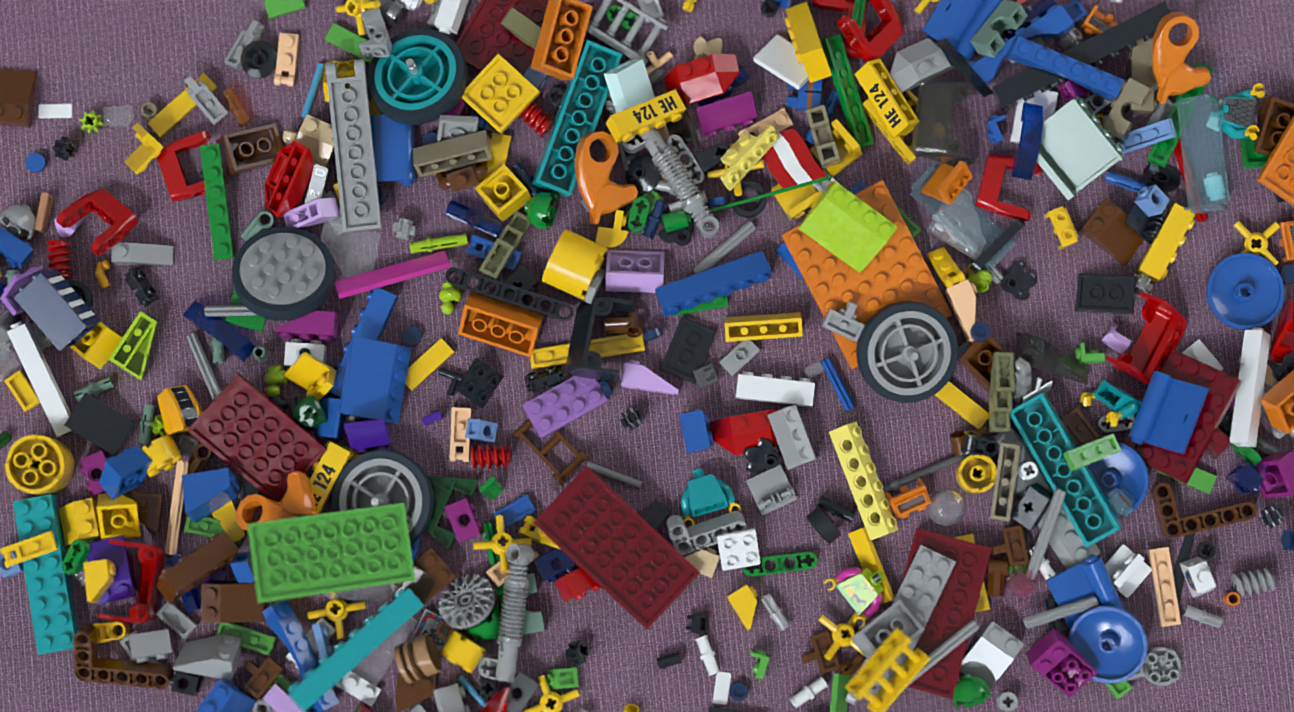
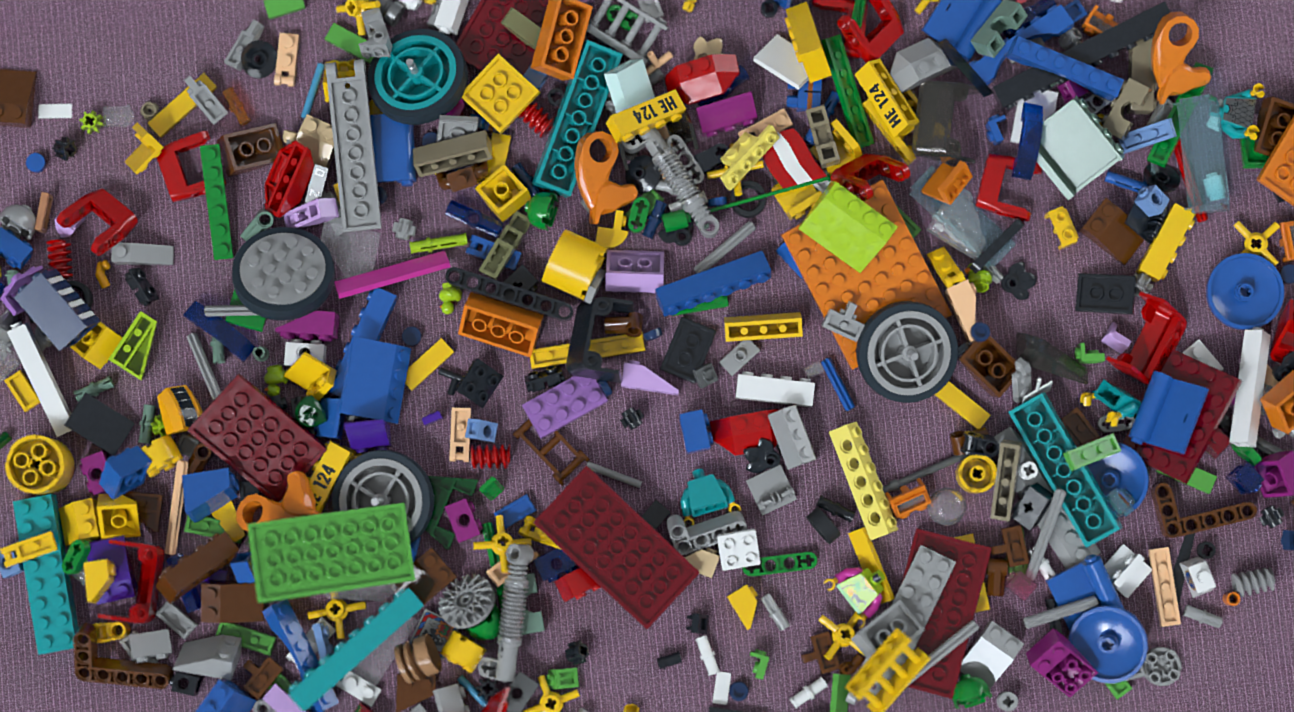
olive slope [989,352,1015,432] -> none
none -> red connector [831,153,910,201]

